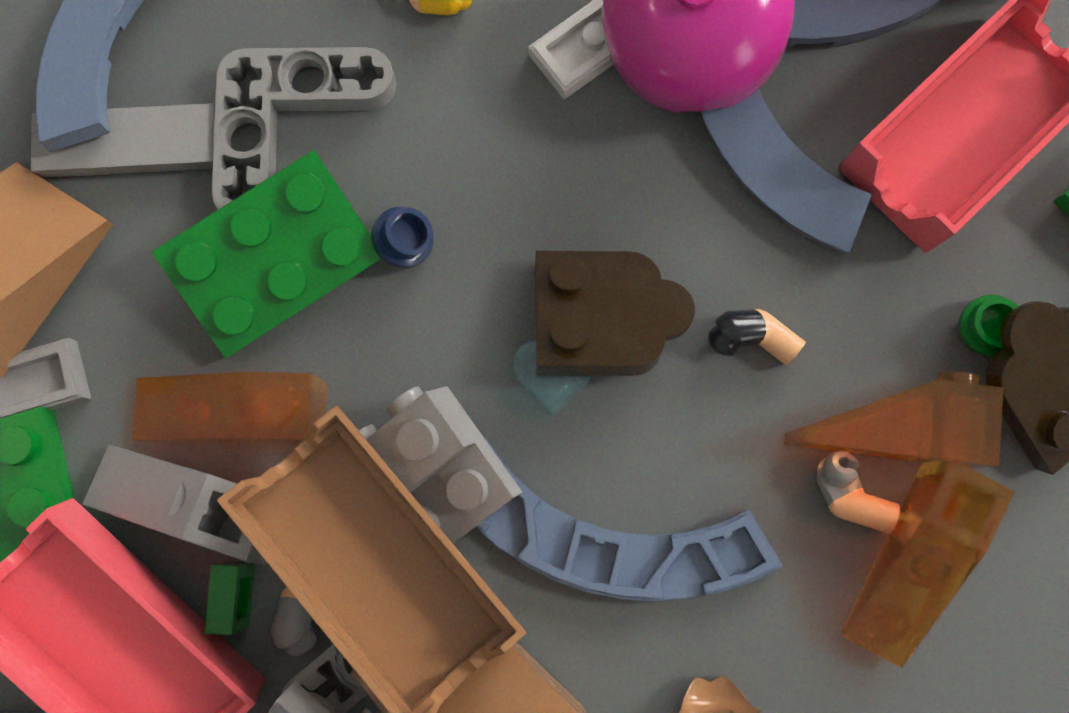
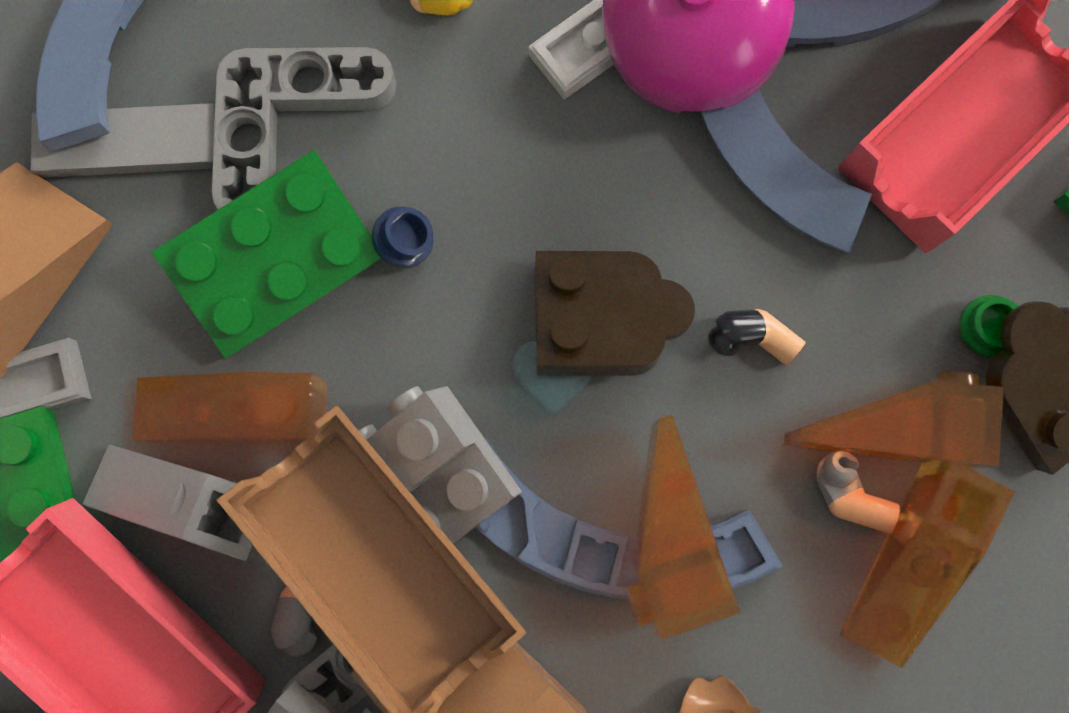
green tile [204,561,255,635] -> none
none -> clear orange slope [627,415,740,639]

